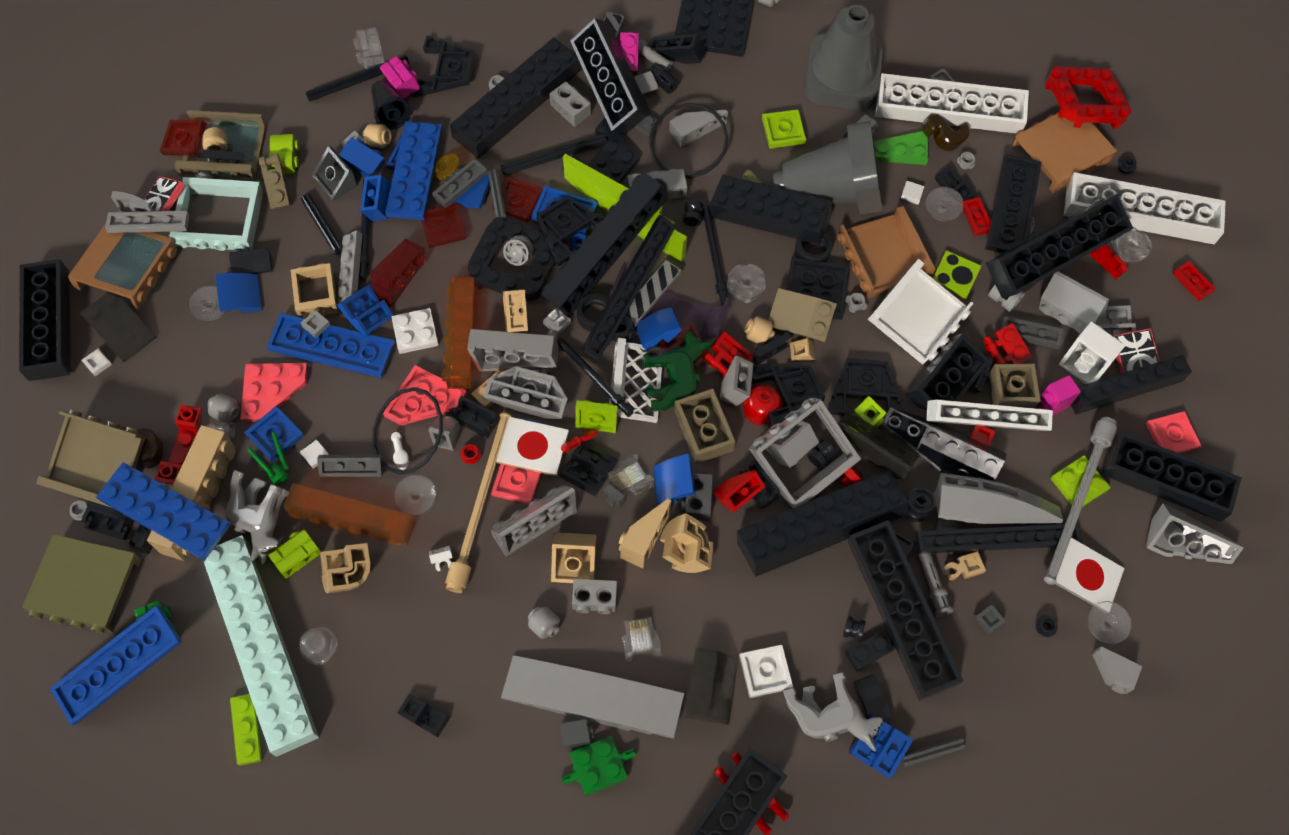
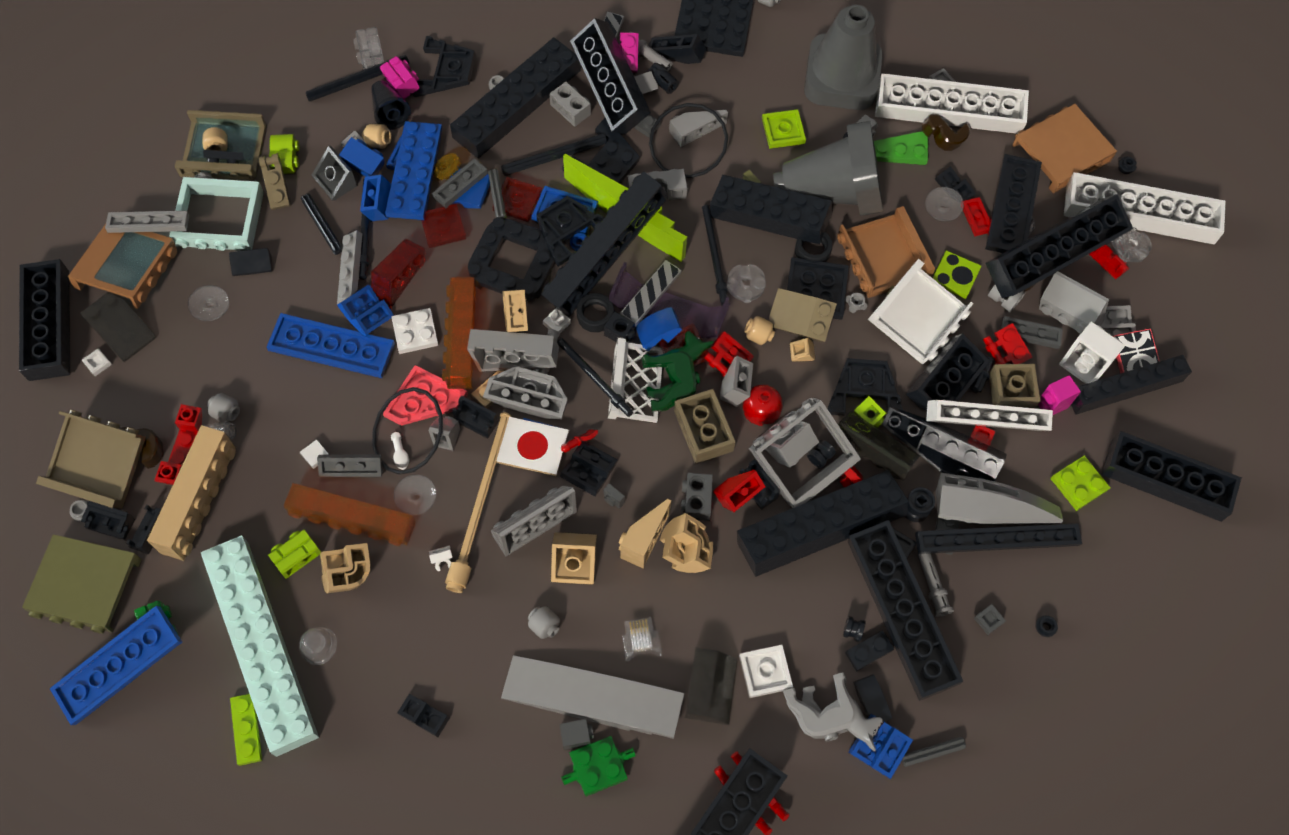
blue plate [96,462,230,561] -> none
light grey slope [111,191,153,212] -> none
tile [144,176,185,211] -> none
clear red plate [160,120,206,156] -> none
blue slope [215,273,262,313] -> none
light grey animal [225,470,289,564] -> none
coral plate [240,363,308,423] -> none
blue plate [244,406,304,463] -> none
green plant [247,432,290,485] -> none
tan window [291,263,339,319] -> none
light grey plate [301,310,330,338] -> none
red plate [460,444,481,464] -> none
coral tile [491,464,542,505] -> none
light grey wheel [503,235,534,266] -> none
light grey brick [572,579,617,614] -> none
lime plate [575,400,618,433] -> none
black plate [581,215,676,360] -> none
clear piece [608,452,654,496] -> none
blue slope [653,454,696,505] -> none
black wheel [683,200,704,226] -> none
black wing [752,365,825,426] -> none
black plate [753,332,792,365] -> none
white tile [900,181,924,204] -> none
tan plate [944,551,986,580] -> none
light grey plate [957,152,975,170] -> none
flag [1044,417,1124,613] -> none
red plate [1045,66,1132,129] -> none
clear dish [1088,601,1132,644] -> none
light grey slope [1092,646,1142,694] -> none
coral tile [1145,411,1202,454] -> none
light grey wedge [1146,503,1244,564] -> none
red plate [1173,261,1216,302] -> none

